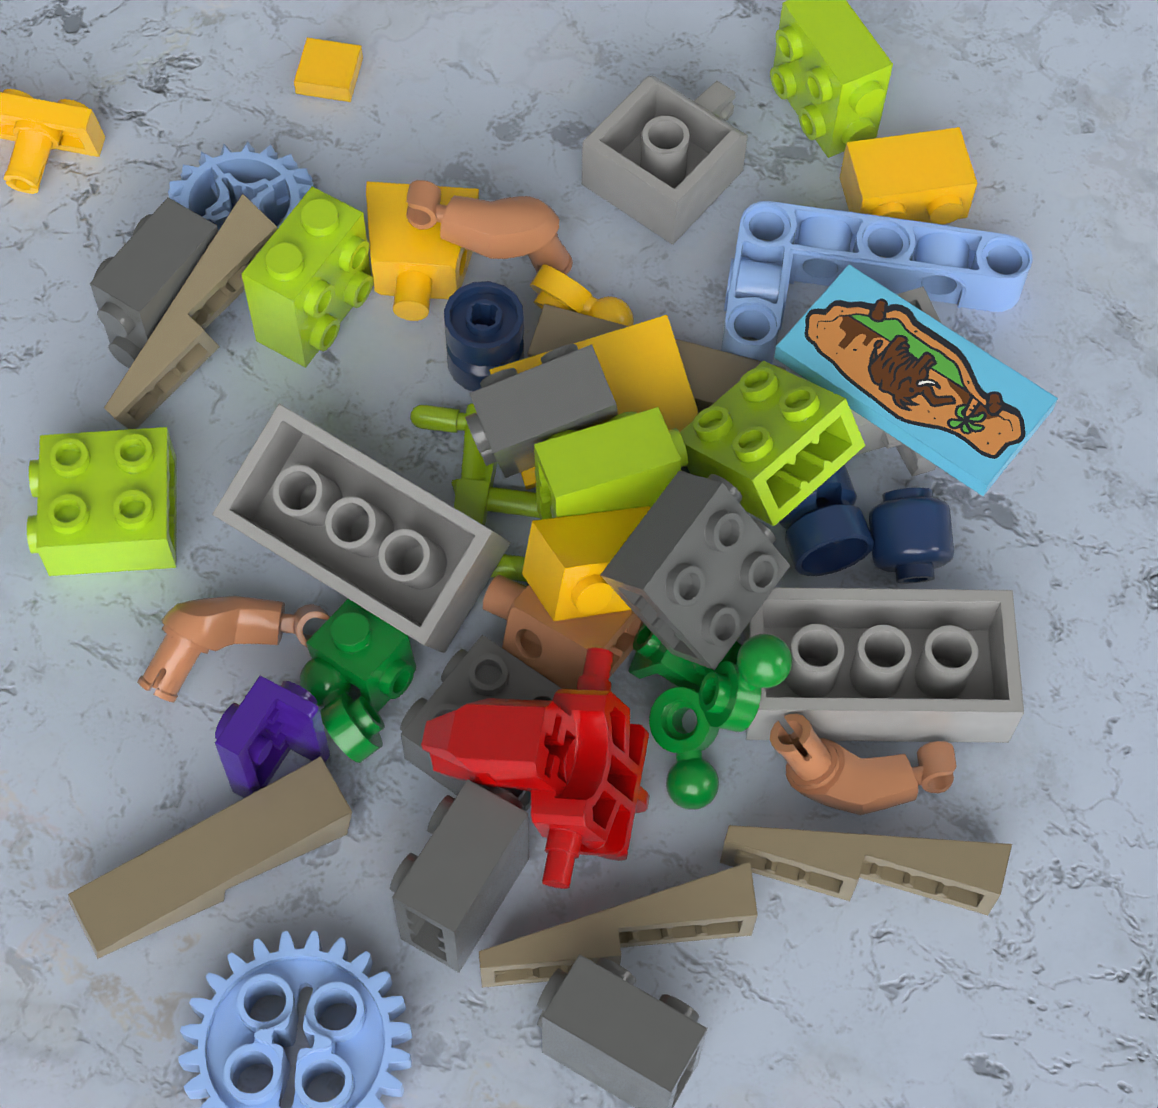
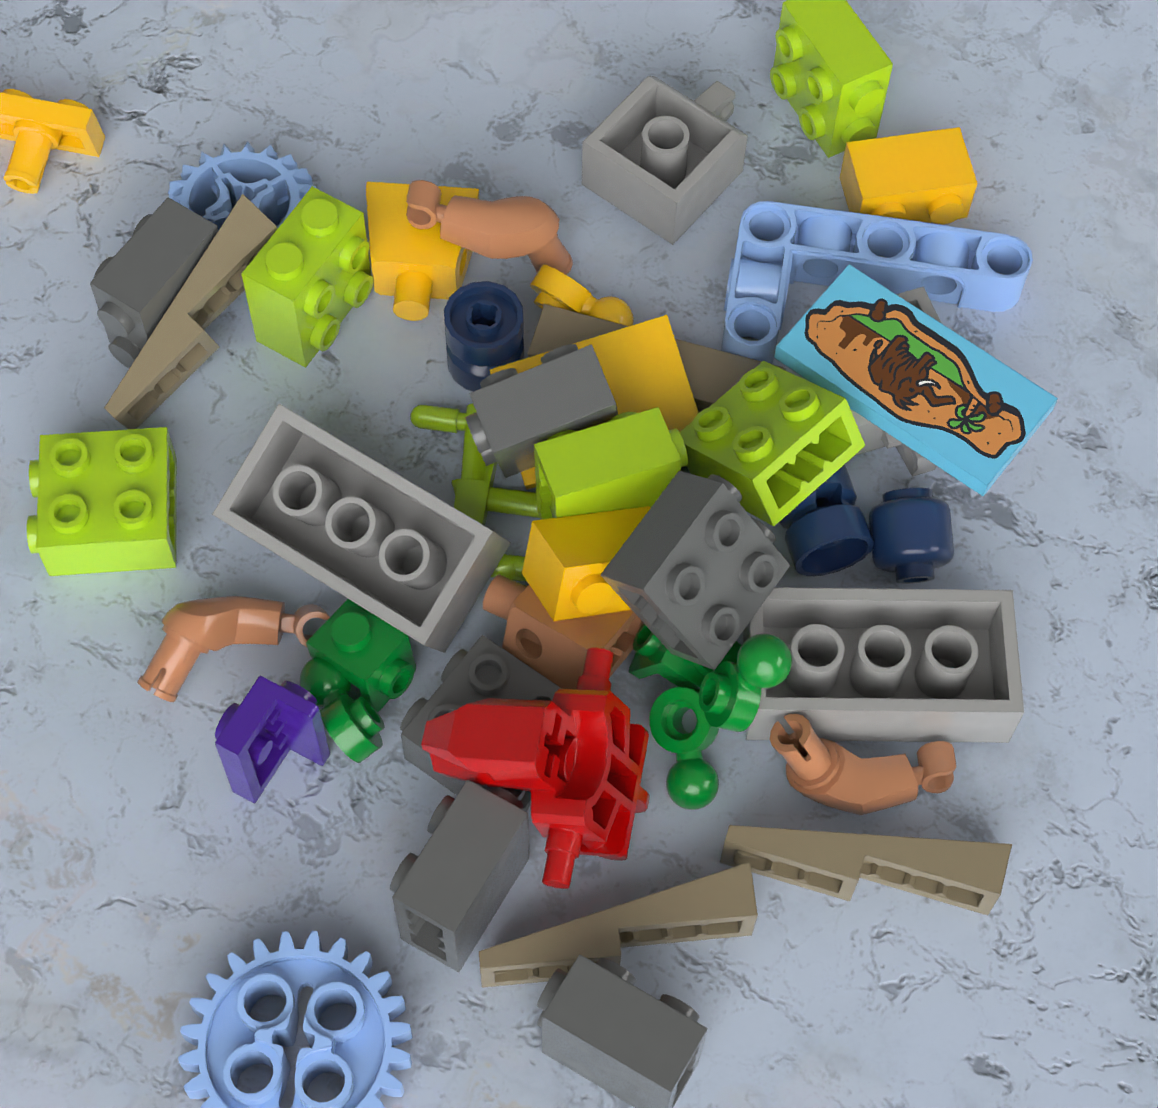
dark tan slope [68,757,352,959] -> none
yellow tile [294,37,363,102] -> none

